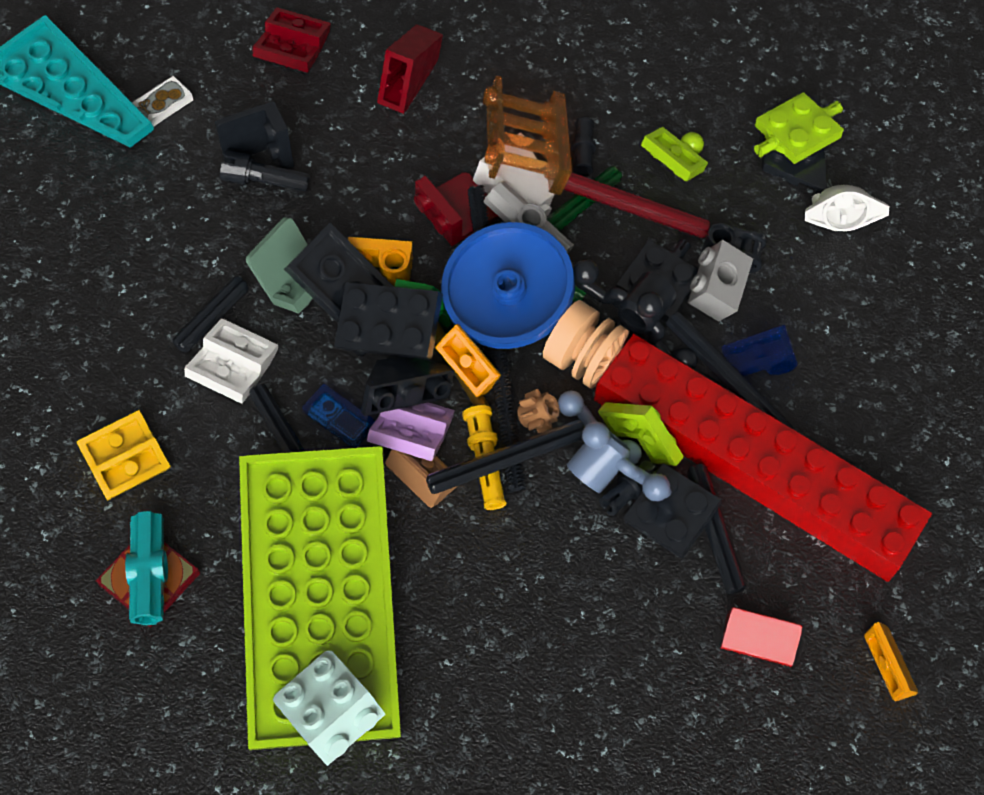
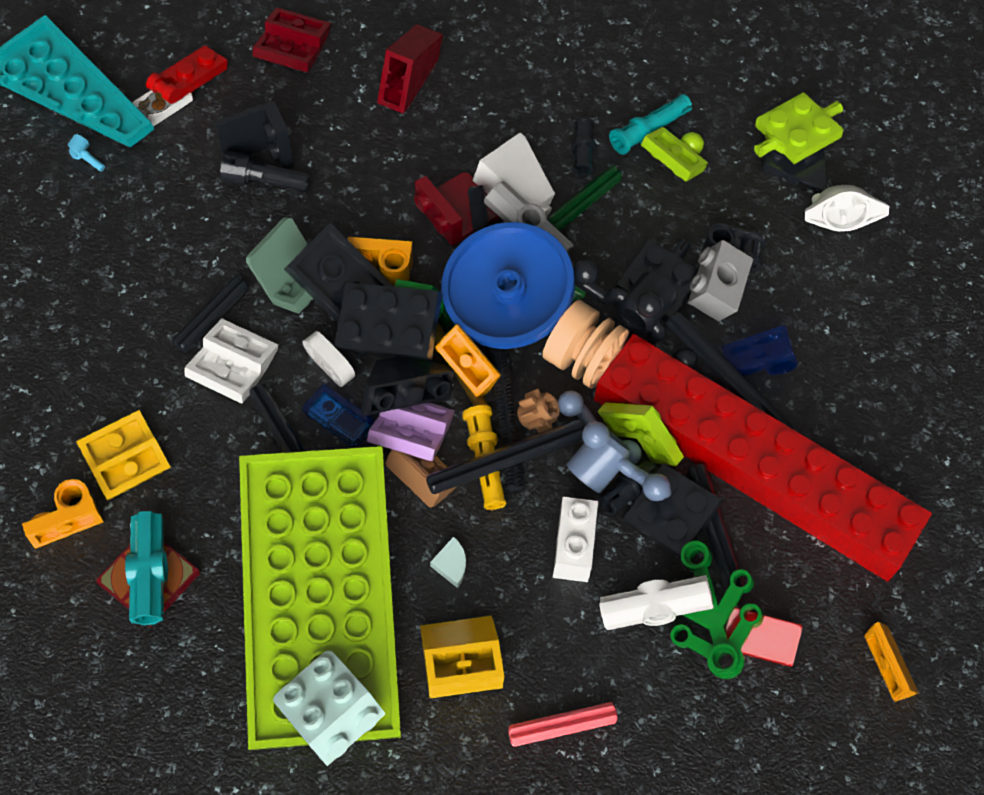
clear orange fence [483,76,572,195] -> none
dark red axle [560,171,710,238] -> none
none -> light orange plate [22,479,103,549]
none -> medium azure hand [68,134,105,172]
none -> red plate [146,45,227,104]
none -> white beam [303,331,355,387]
none -> yellow slope [420,616,504,698]
none -> light aqua tile [430,537,466,588]
none -> coral axle [508,702,618,747]
none -> white brick [553,497,598,582]
none -> white piece [599,575,714,630]
none -> teal pin [609,94,692,155]
none -> green plant [670,541,764,679]

